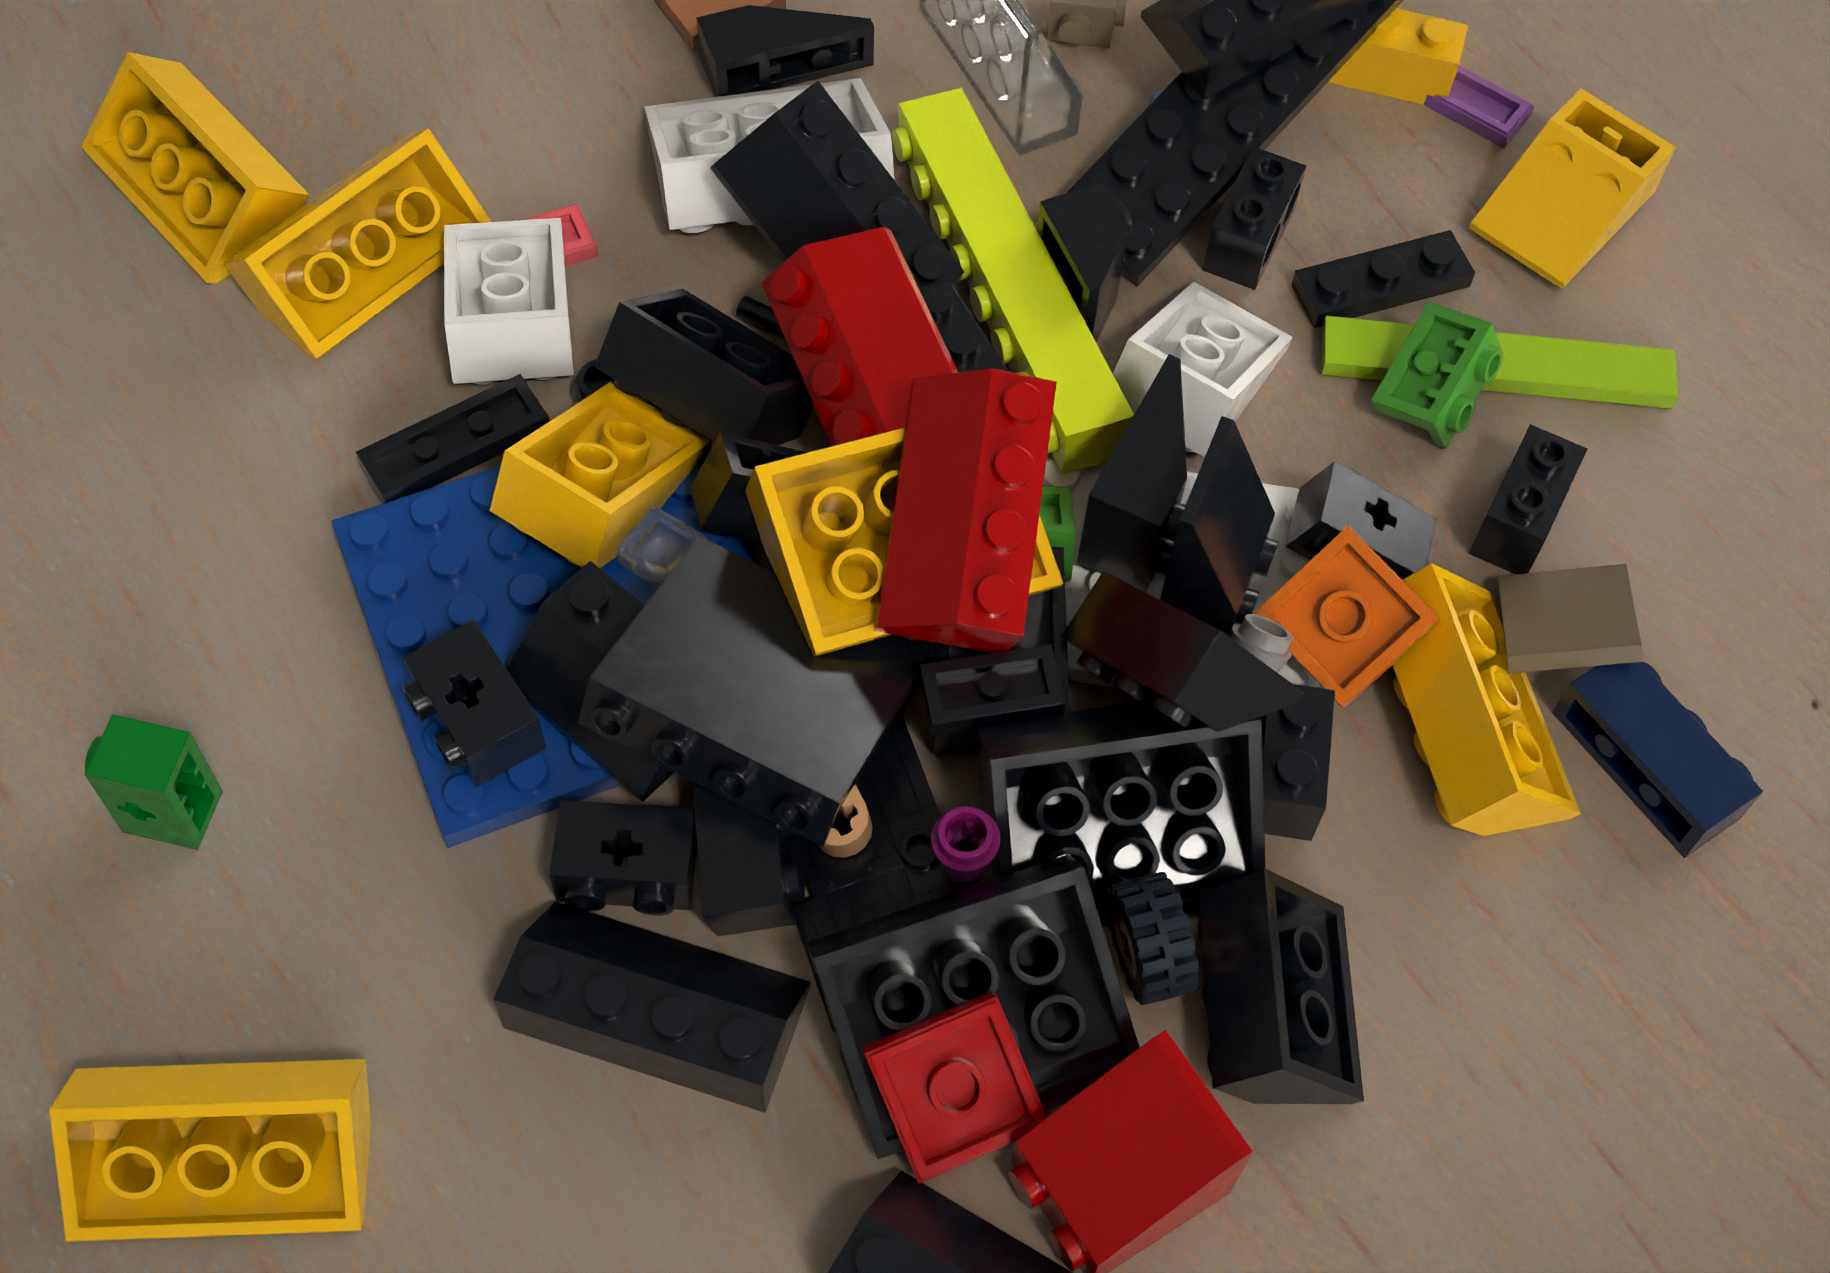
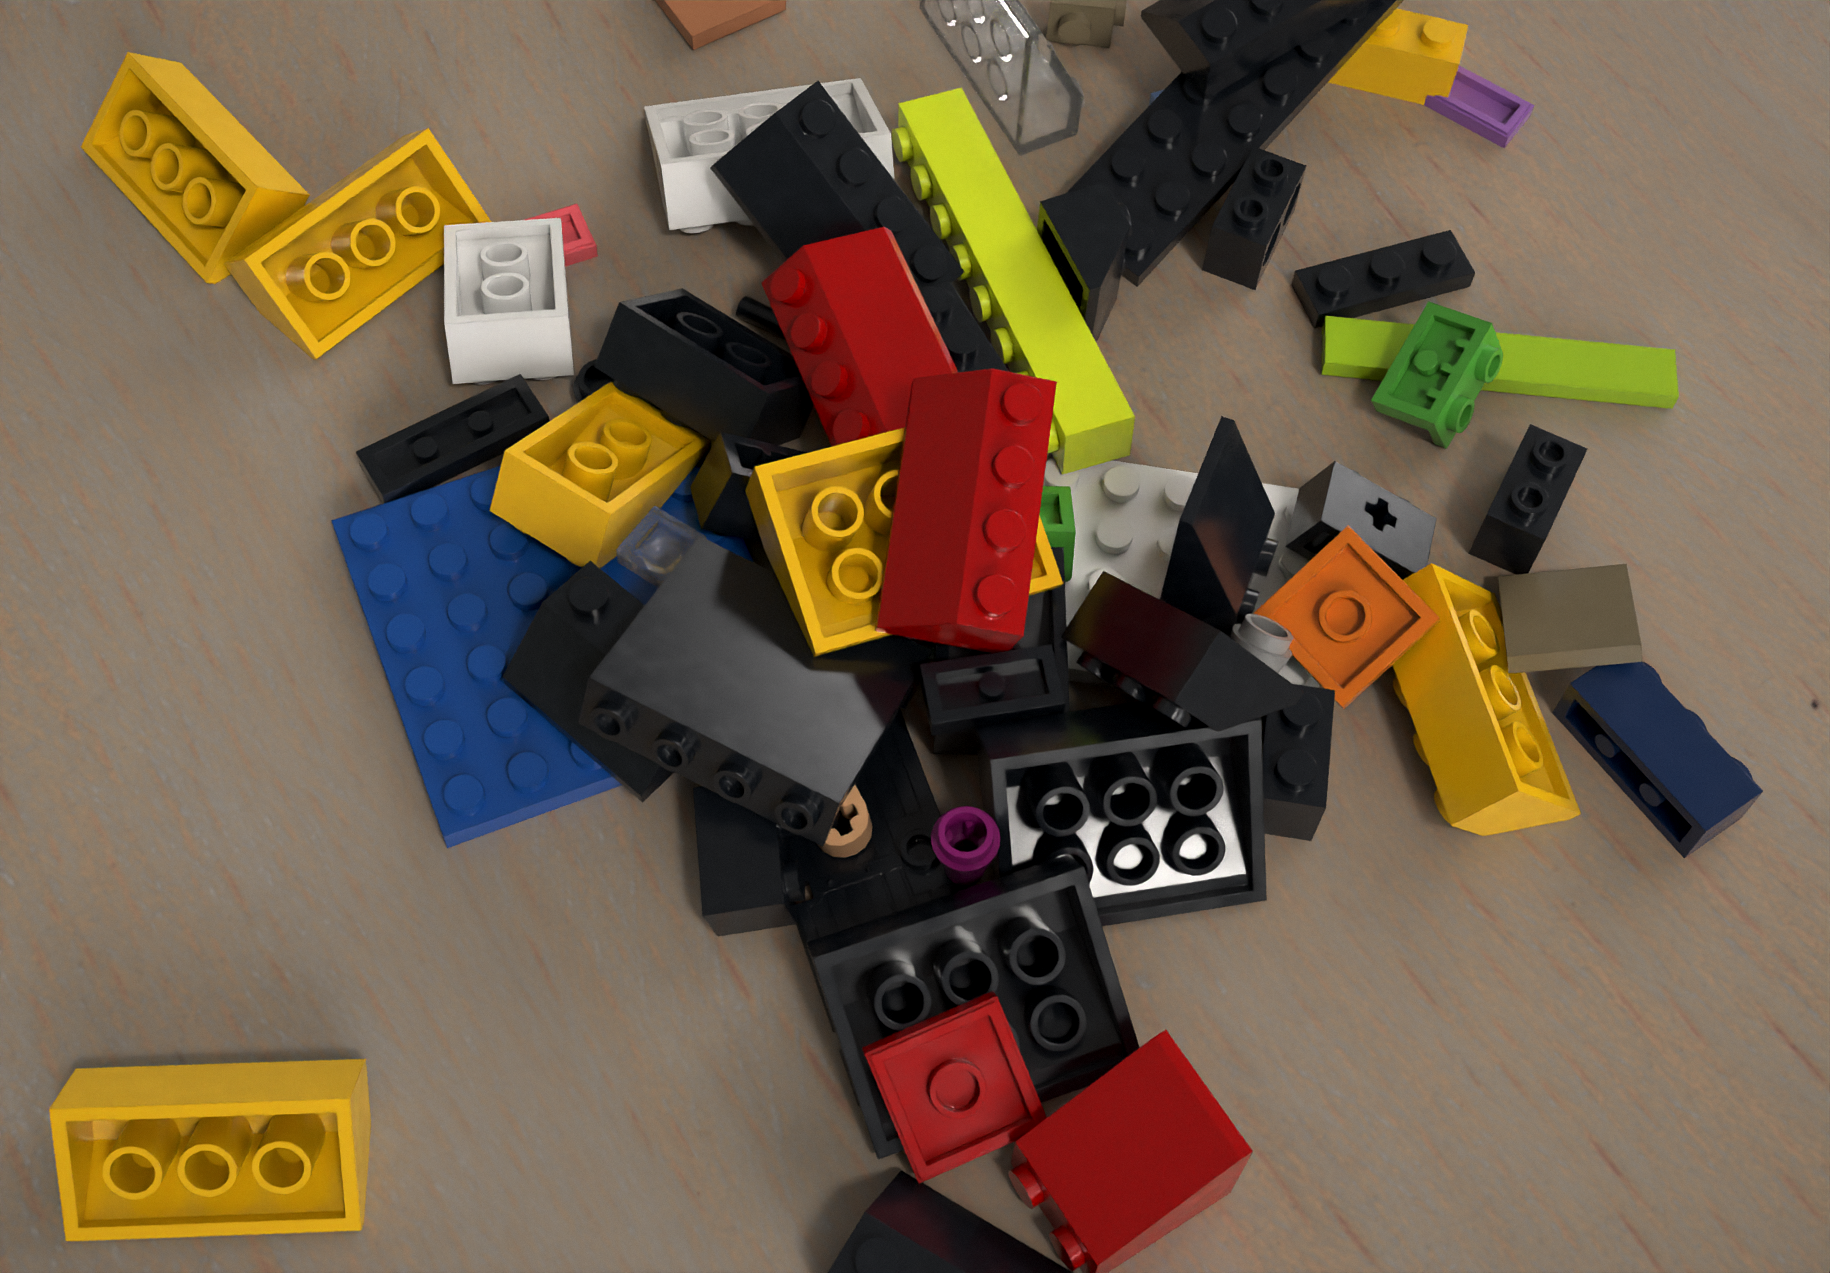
green brick [84,714,223,850] -> none
black brick [402,619,546,787] -> none
black slope [493,901,811,1113] -> none
black brick [549,800,697,916] -> none
black slope [696,5,874,97] -> none
black slope [1077,354,1187,592] -> none
black wheel [1106,872,1199,1005] -> none
white slope [1113,282,1294,458] -> none
black slope [1198,868,1364,1104] -> none
yellow slope [1469,88,1676,289] -> none

